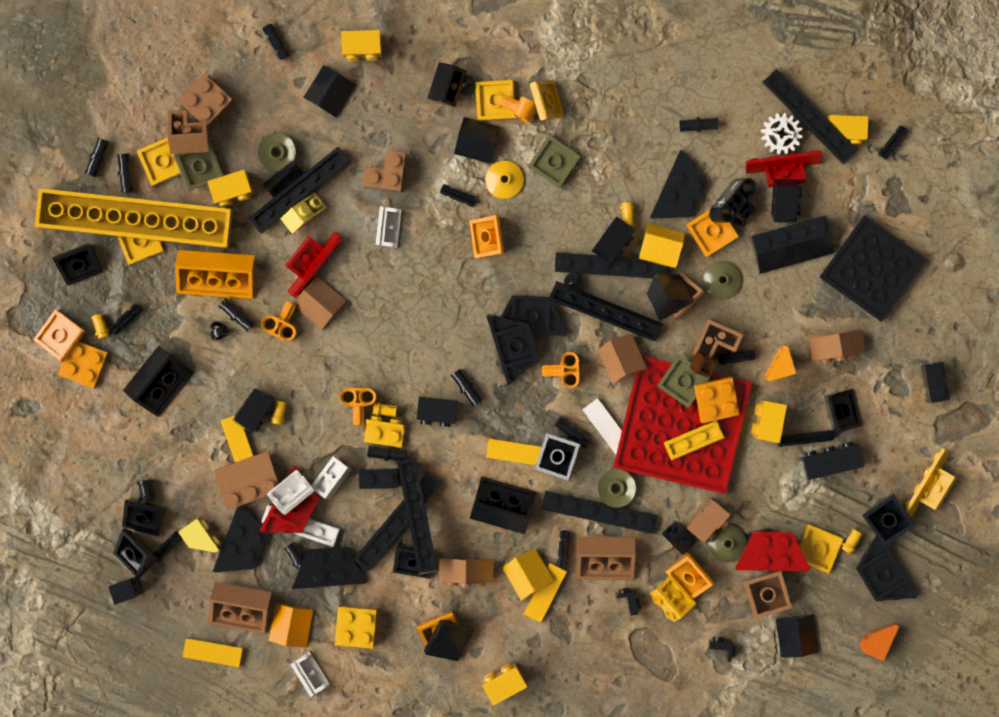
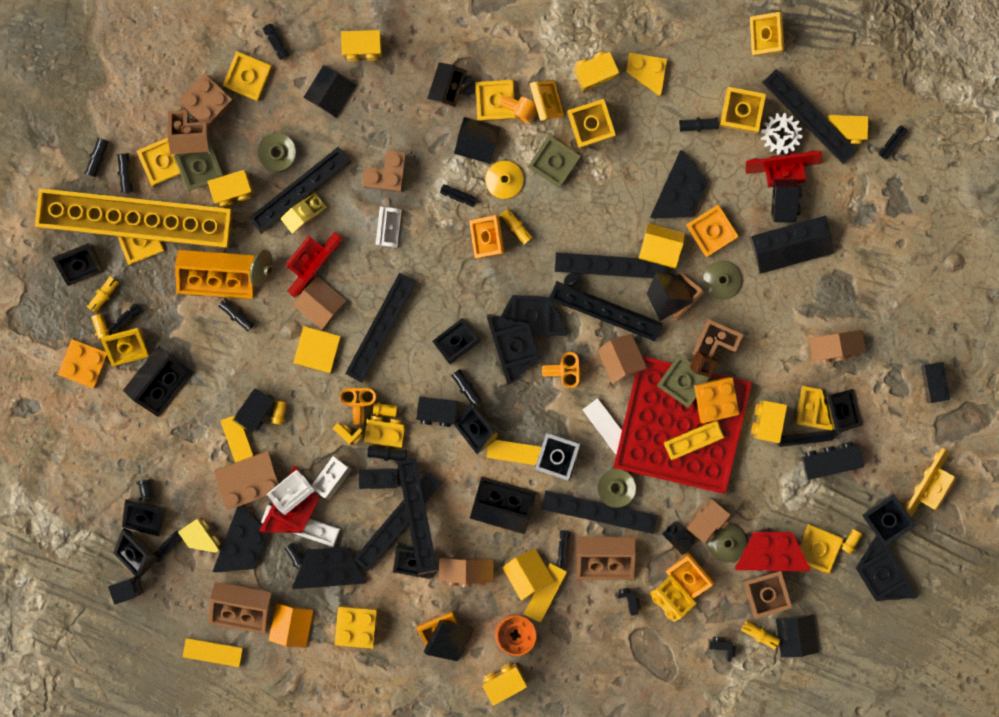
light orange tile [33,309,86,362] -> none
black tile [210,321,230,341] -> none
light orange beam [261,301,297,341] -> none
black tile [263,161,303,198] -> none
white hinge [290,651,330,697] -> none
black pin [554,416,592,449] -> none
black brick [592,216,635,264] -> none
yellow pin [620,202,635,225] -> none
black beam [709,178,756,227] -> none
black axle [718,350,756,365] -> none
light orange slope [763,346,796,381] -> none
black plate [819,215,926,322] -> none
orange slope [859,623,899,661] -> none
none -> yellow pin [86,276,119,314]
none -> yellow slope [101,328,149,367]
none -> yellow tile [222,51,273,102]
none -> olive dish [250,249,273,287]
none -> yellow tile [293,326,341,373]
none -> yellow bracket [332,423,363,445]
none -> black plate [345,273,416,383]
none -> black slope [432,318,481,365]
none -> black slope [454,402,501,454]
none -> orange wheel [495,615,536,656]
none -> yellow pin [500,208,533,245]
none -> yellow brick [567,99,616,149]
none -> yellow brick [573,51,619,92]
none -> yellow wing [626,53,667,96]
none -> yellow brick [719,87,766,134]
none -> yellow pin [741,620,780,650]
none -> yellow slope [750,12,784,55]
none -> yellow wing [795,386,833,430]

